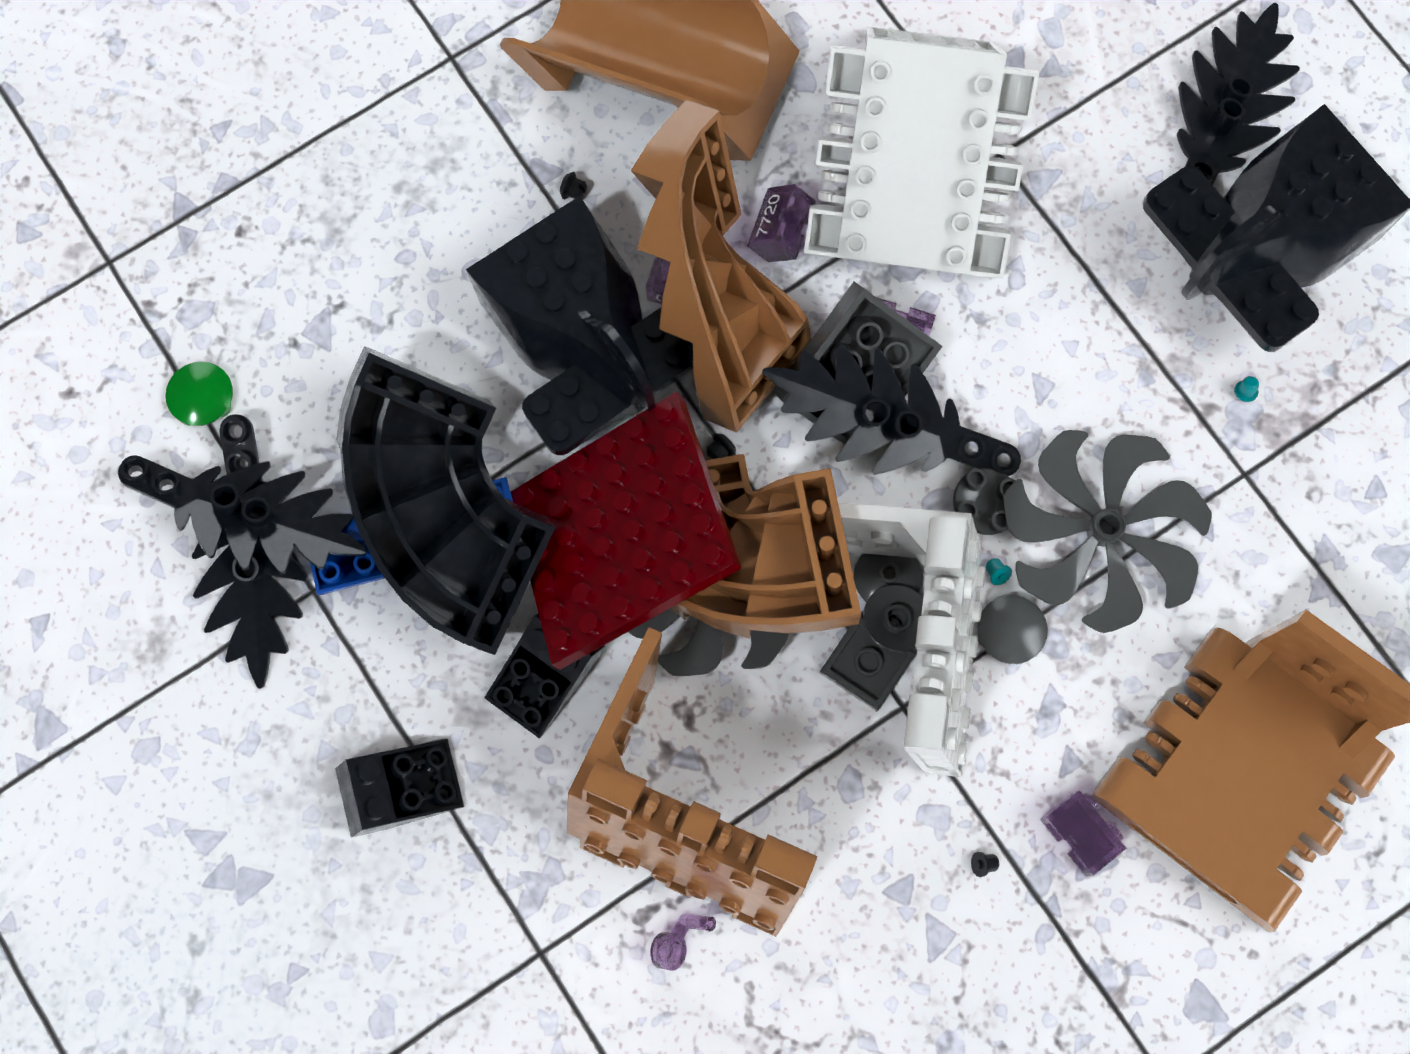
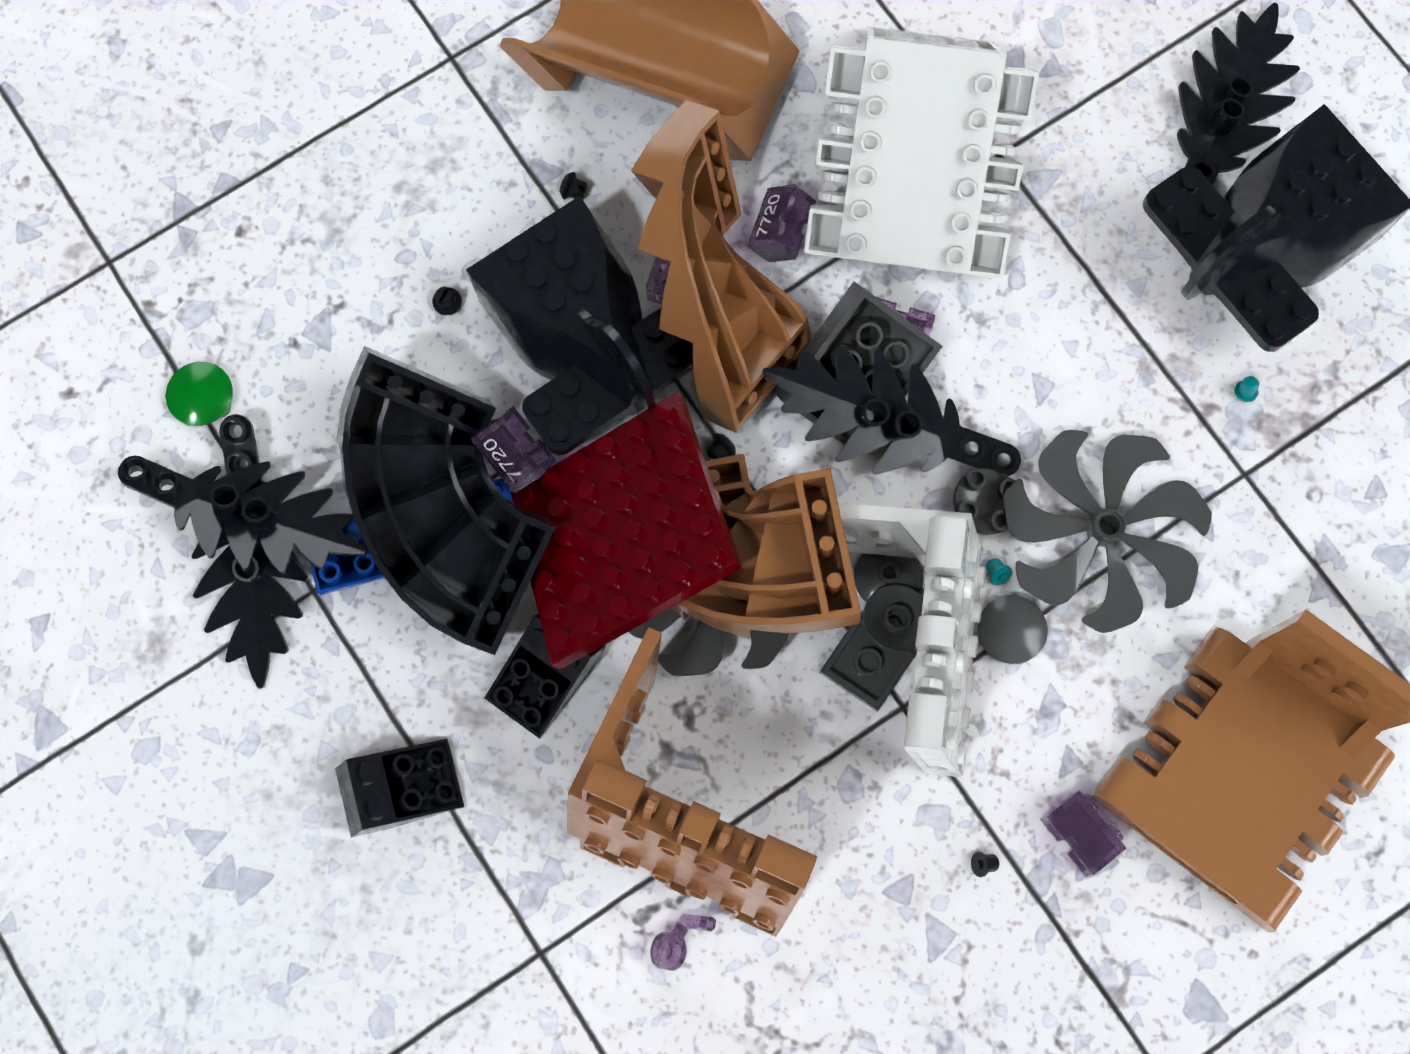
none -> black piece [432,286,462,316]
none -> clear purple brick [470,406,556,493]

